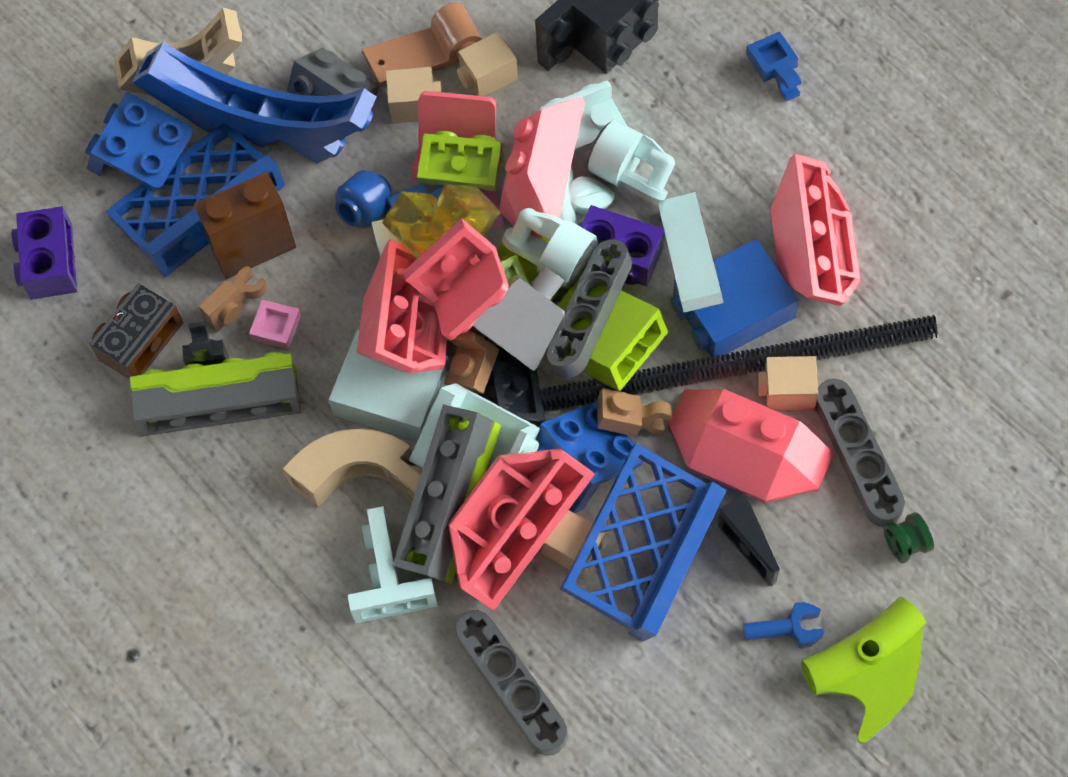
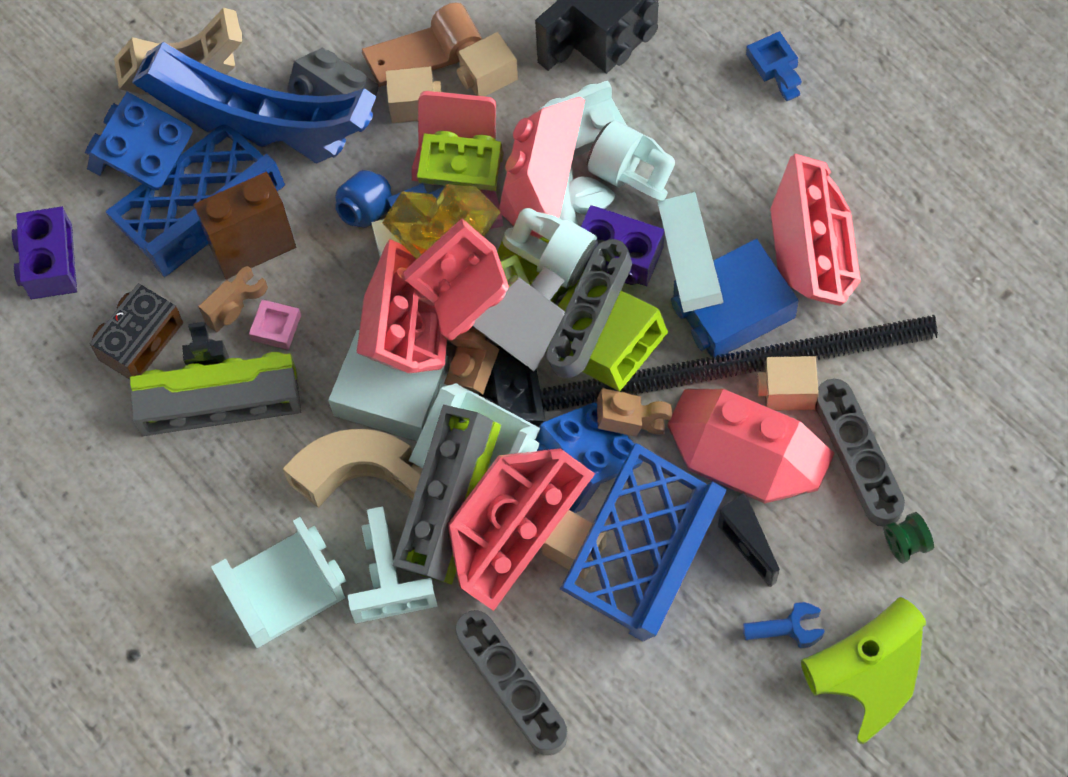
none -> light aqua panel [211,517,346,648]

